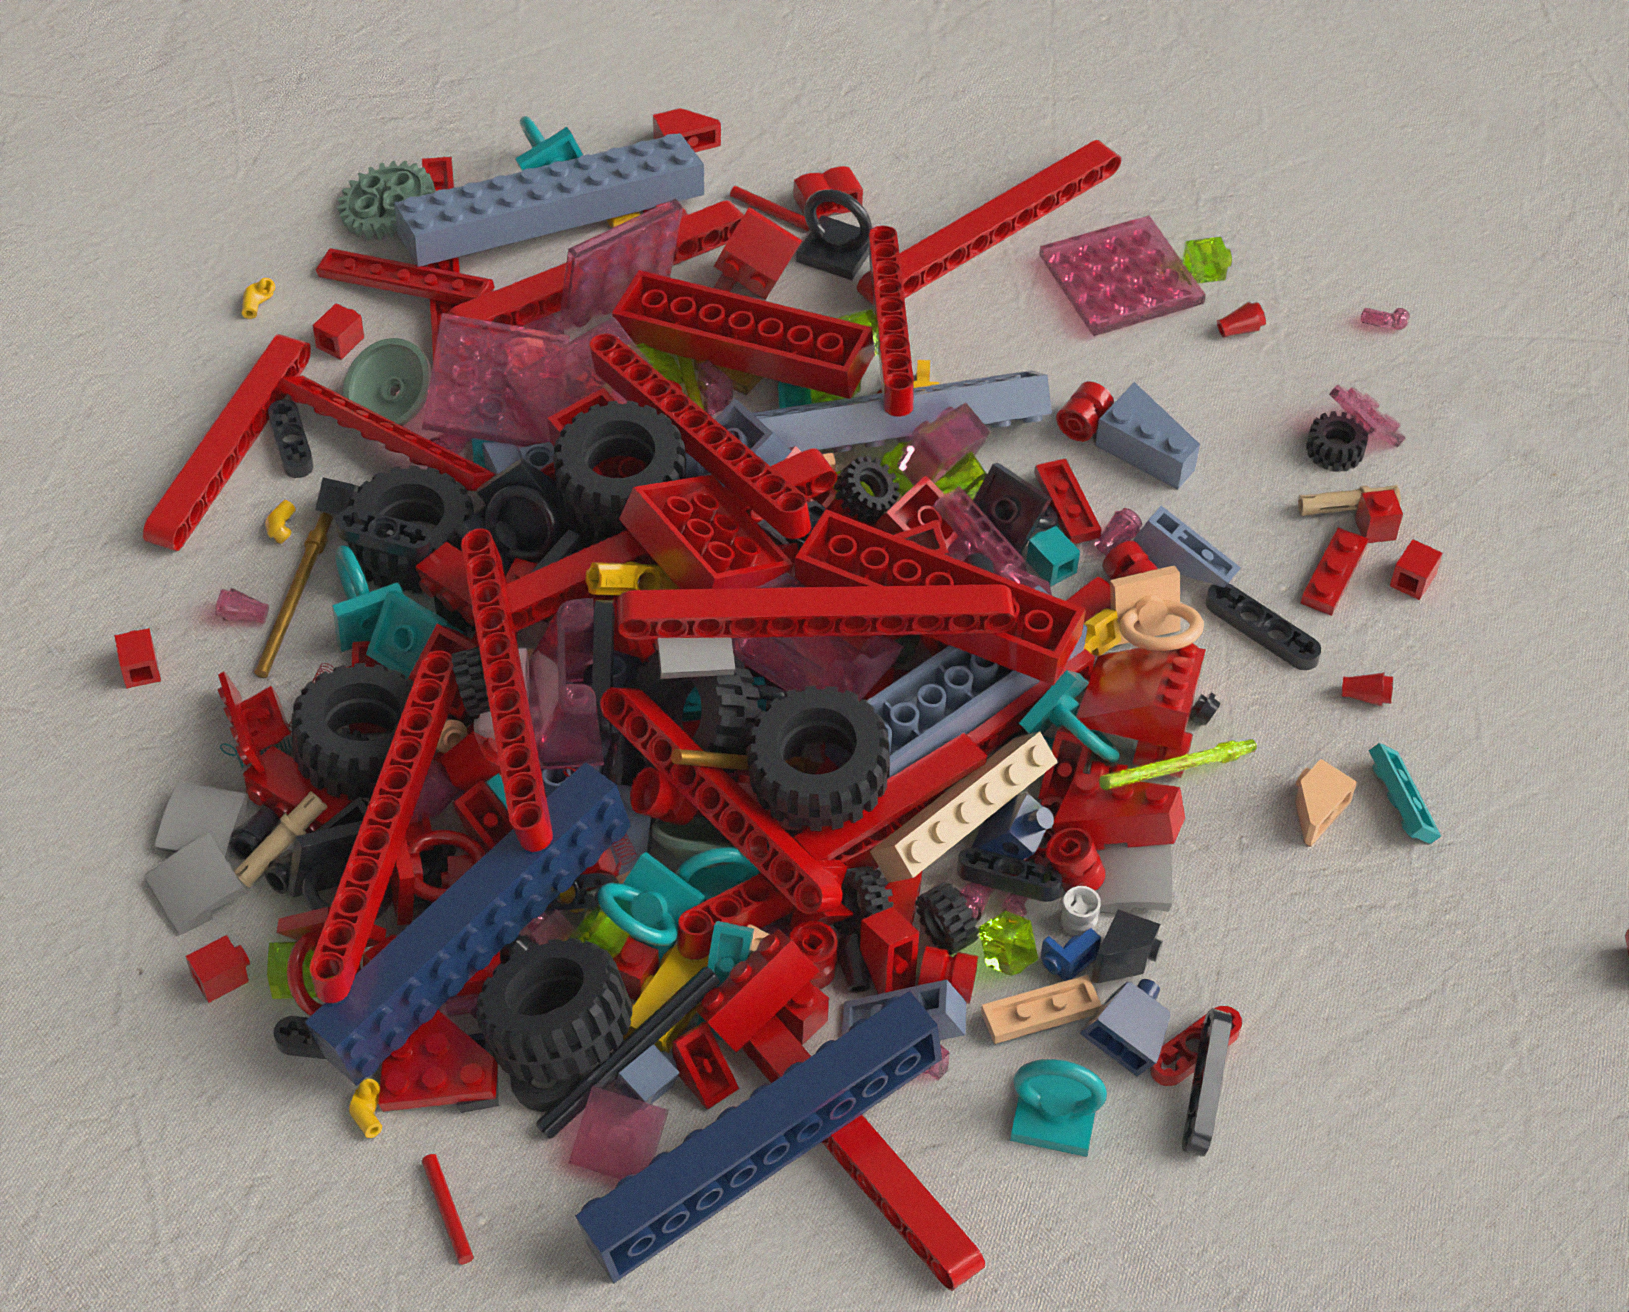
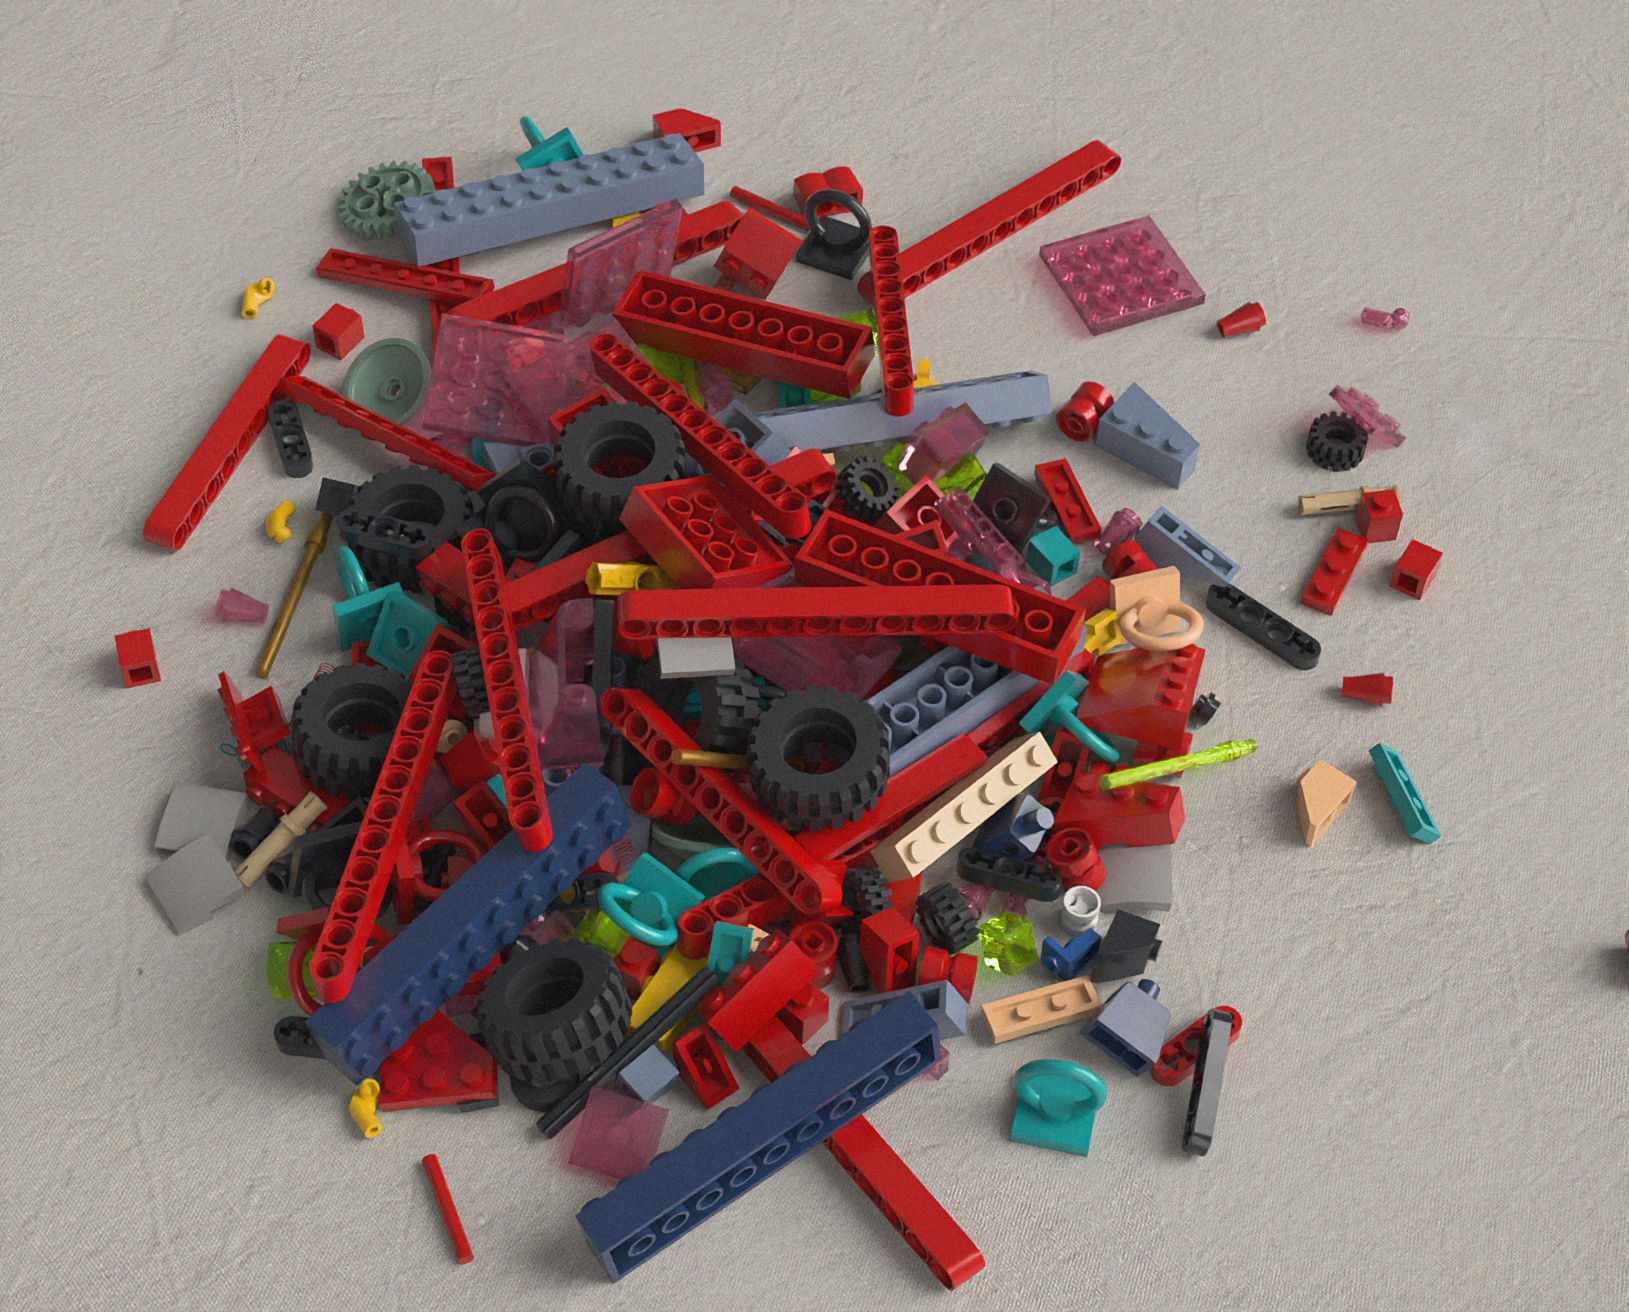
red brick [185,935,250,1003] -> none
clear neon green brick [1182,237,1232,285] -> none

